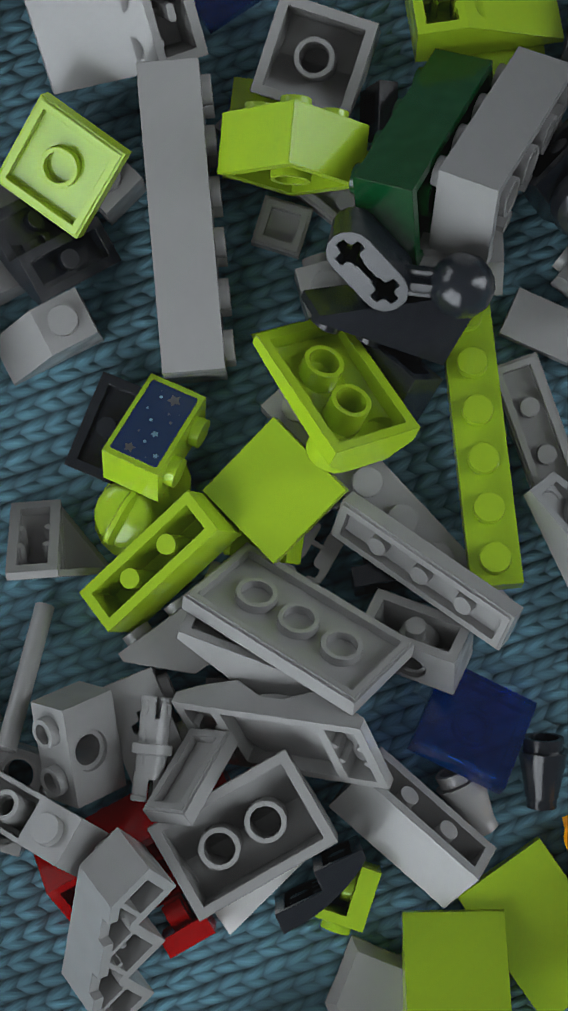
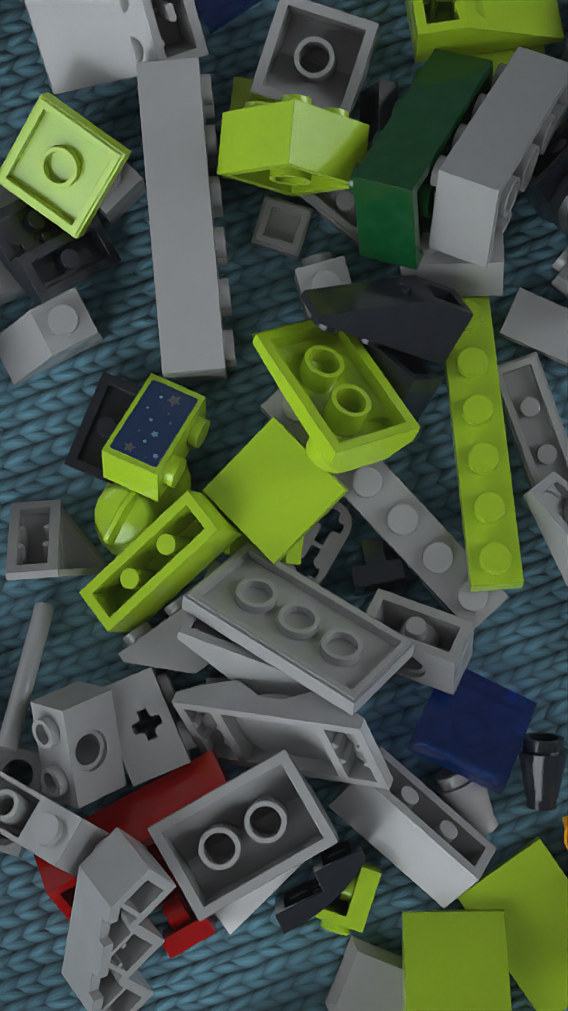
light grey pin [130,695,173,802] -> none
light grey tile [143,728,239,826] -> none
black beam [326,207,496,319] -> none
light grey tile [330,491,524,651] -> none

